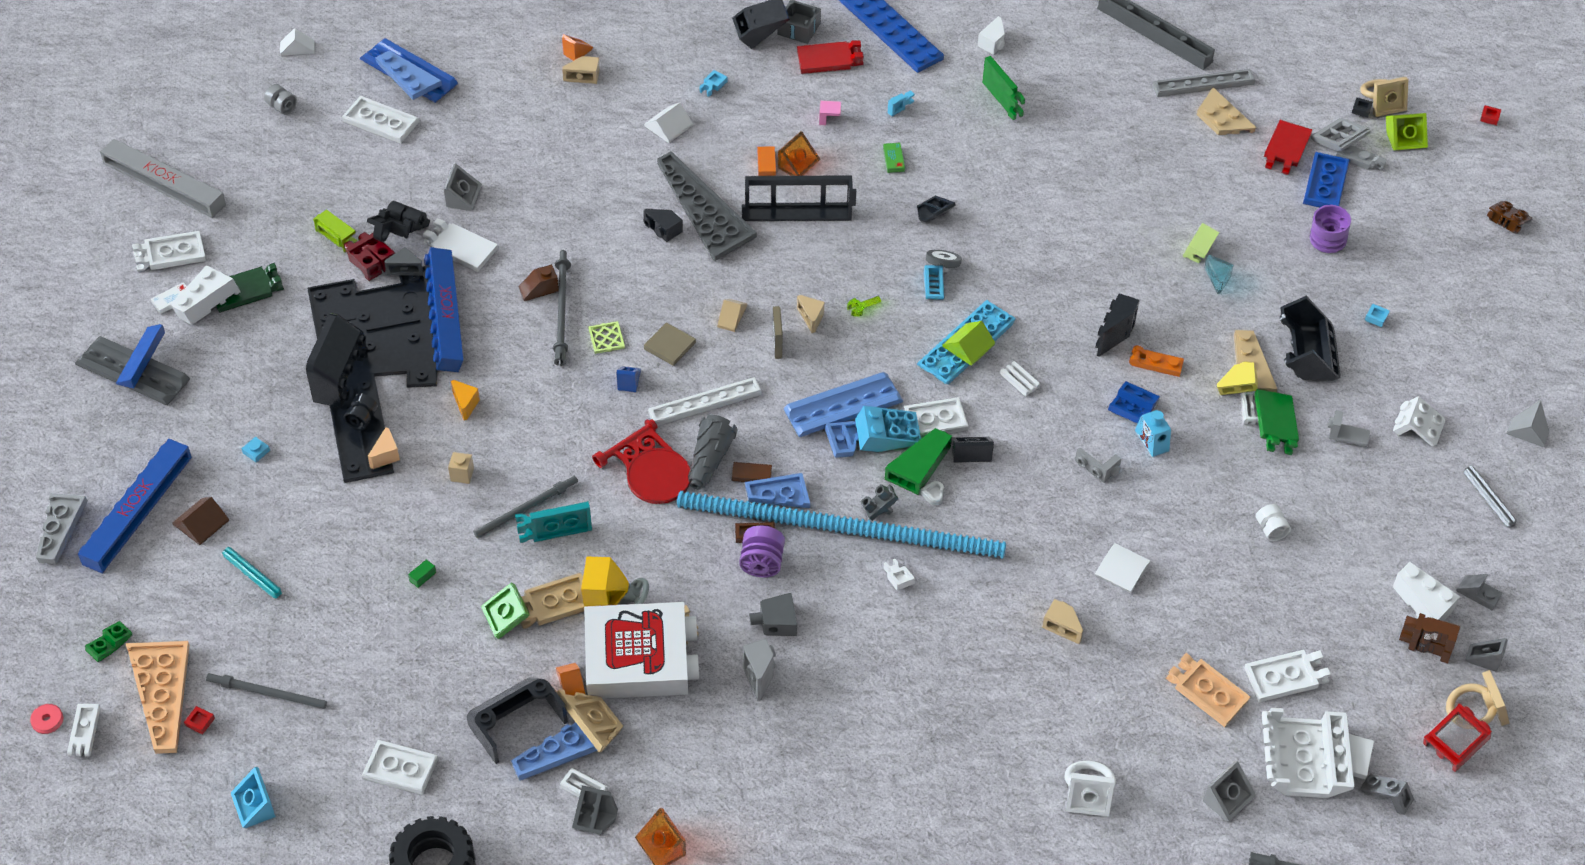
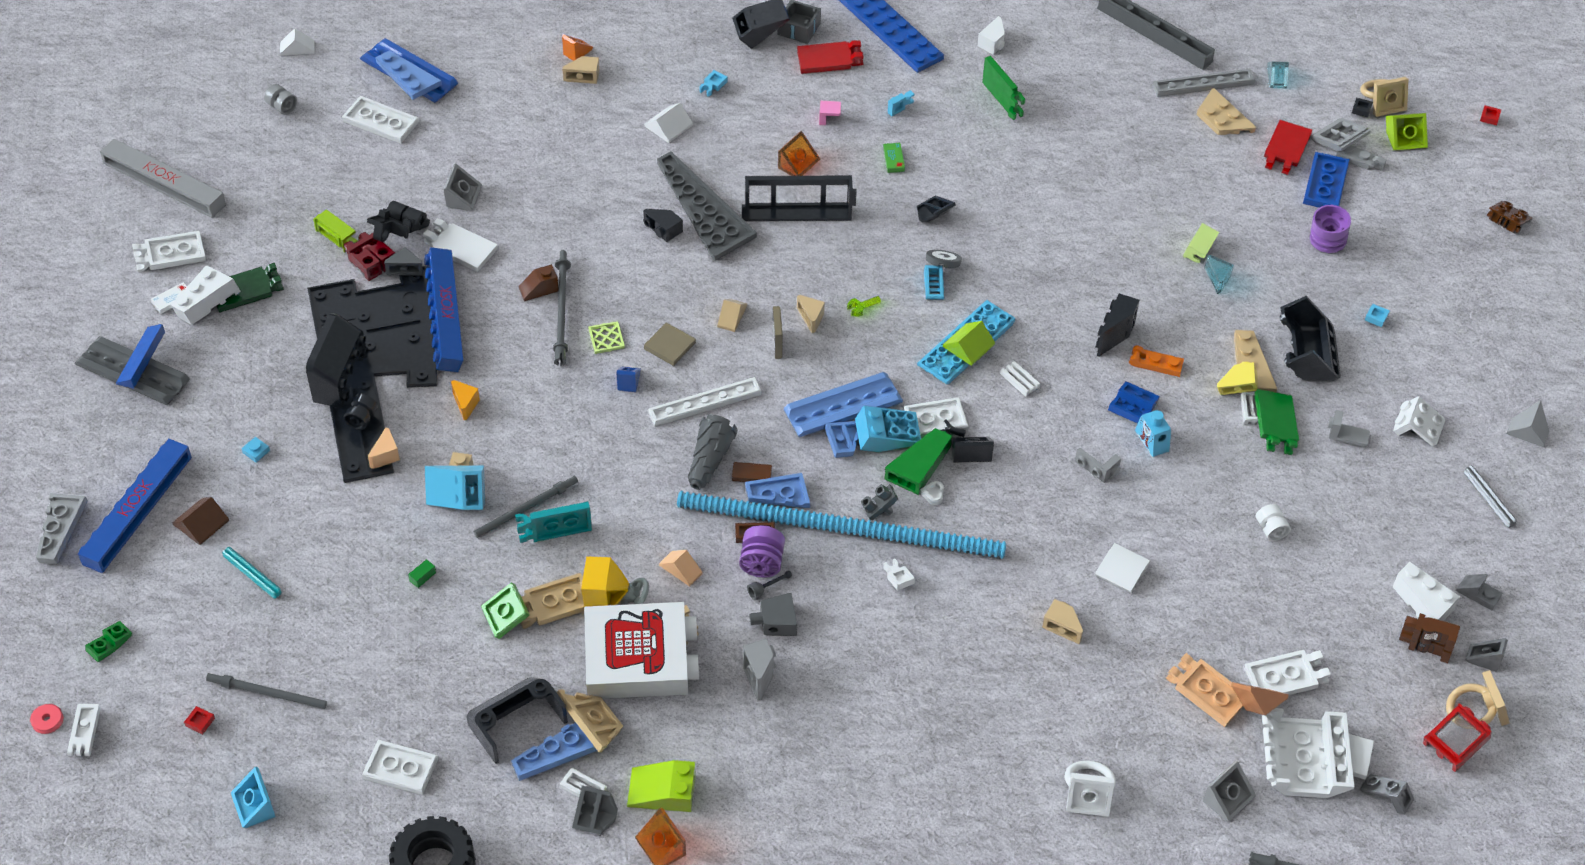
light nougat wing [126,641,190,754] -> none
orange slope [556,662,586,696] -> none
red piece [592,419,690,504] -> none
orange tile [757,146,776,176] -> none
none -> medium azure slope [425,465,485,510]
none -> lime slope [627,760,696,812]
none -> light nougat slope [659,550,703,587]
none -> dark grey hinge [747,571,792,600]
none -> black bar [941,419,966,437]
none -> nougat slope [1231,682,1289,715]
none -> clear light blue slope [1267,61,1289,89]

